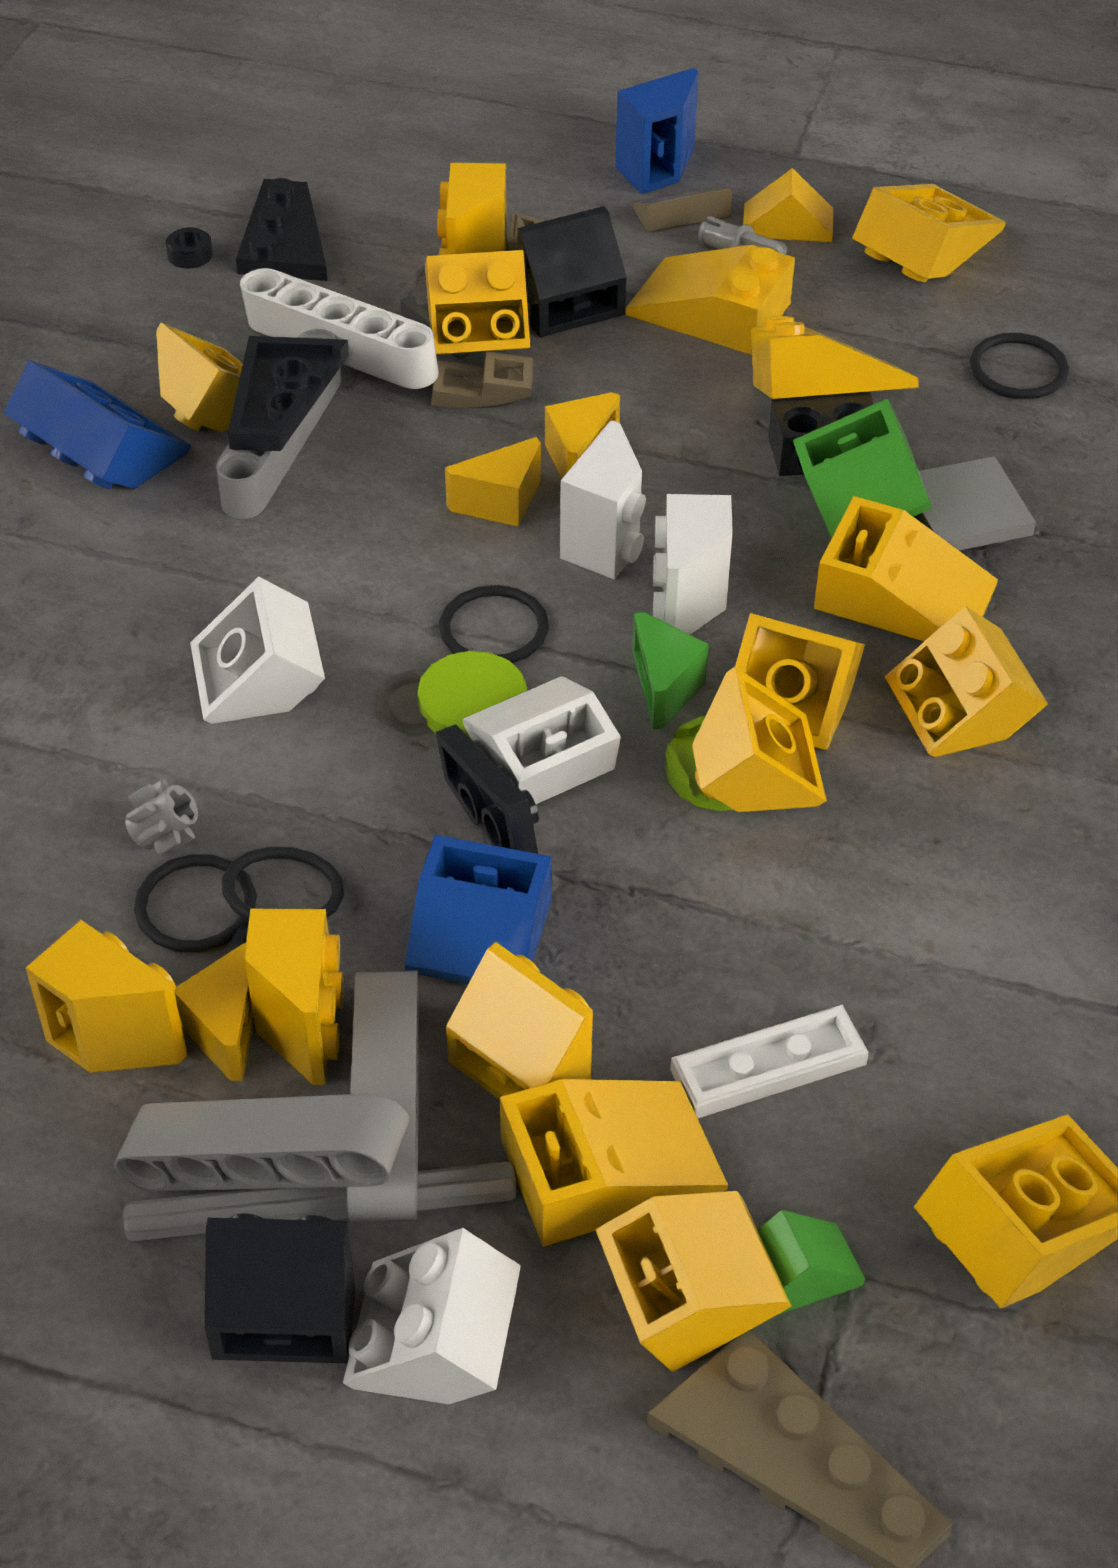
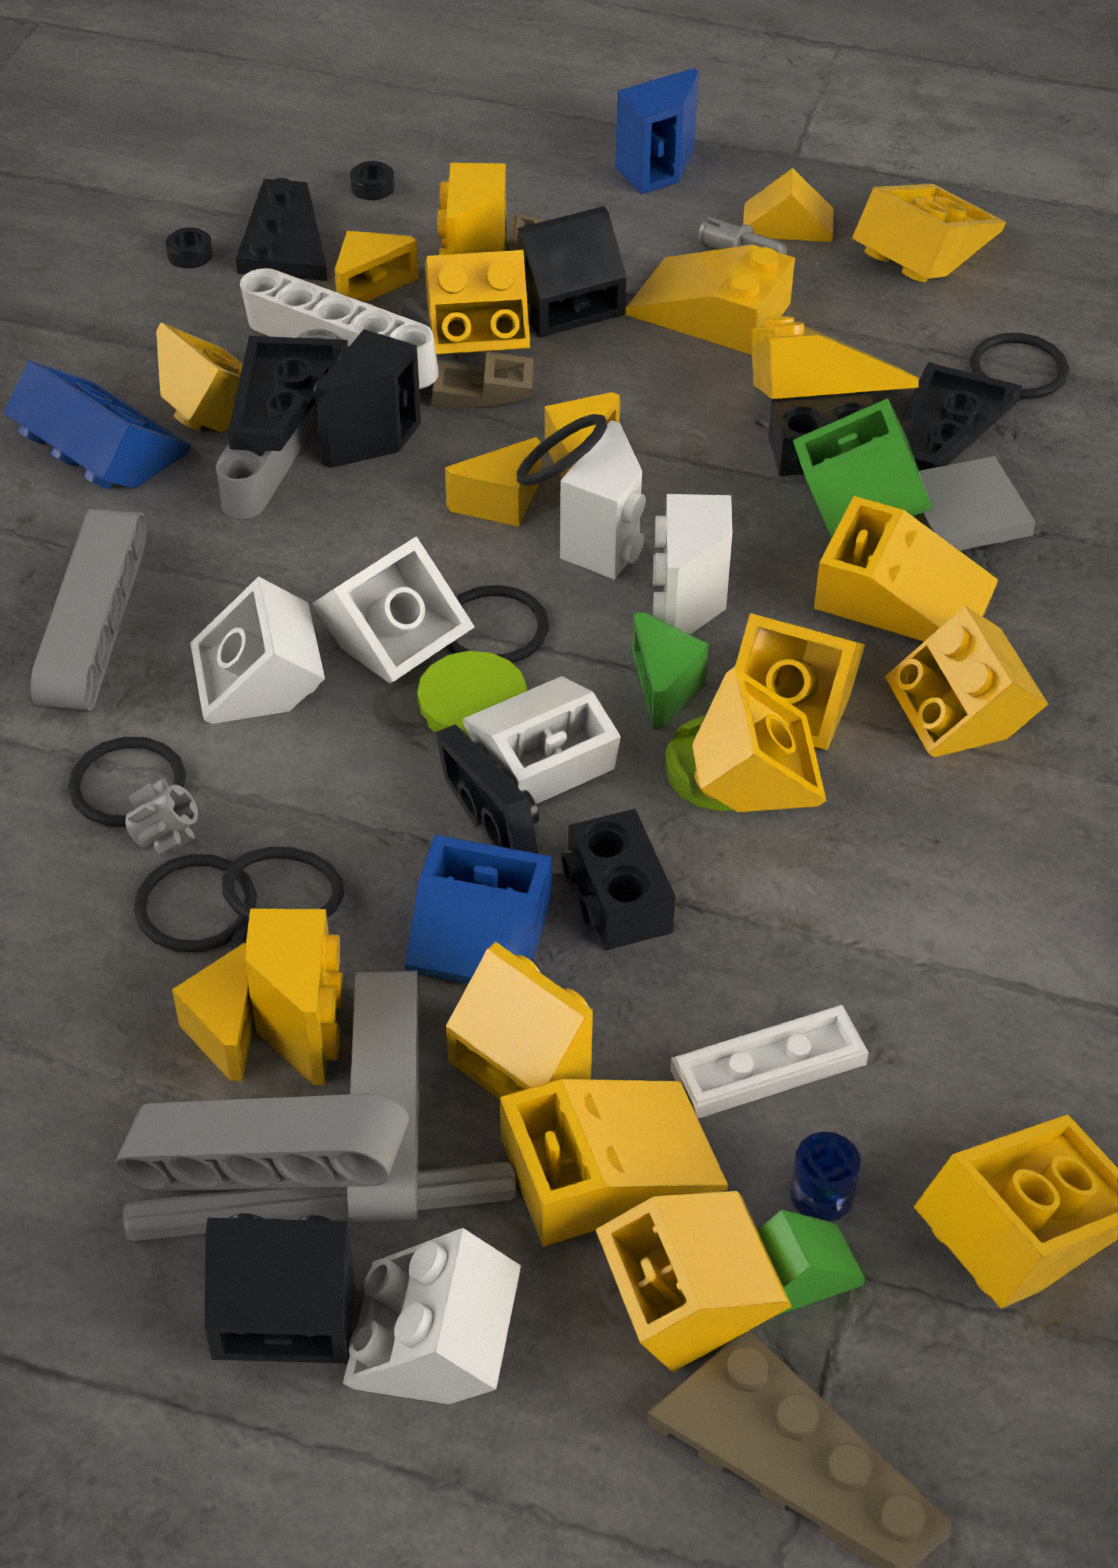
yellow slope [26,920,188,1073] -> none
dark tan slope [632,186,732,232] -> none
none -> light grey beam [31,508,146,711]
none -> black piece [68,736,186,827]
none -> white slope [312,536,475,684]
none -> black slope [313,329,421,468]
none -> yellow slope [334,231,419,303]
none -> black tile [350,161,395,200]
none -> black piece [517,414,607,486]
none -> black brick [561,809,676,951]
none -> clear blue wheel [790,1131,861,1222]
none -> black wing [900,362,1022,471]

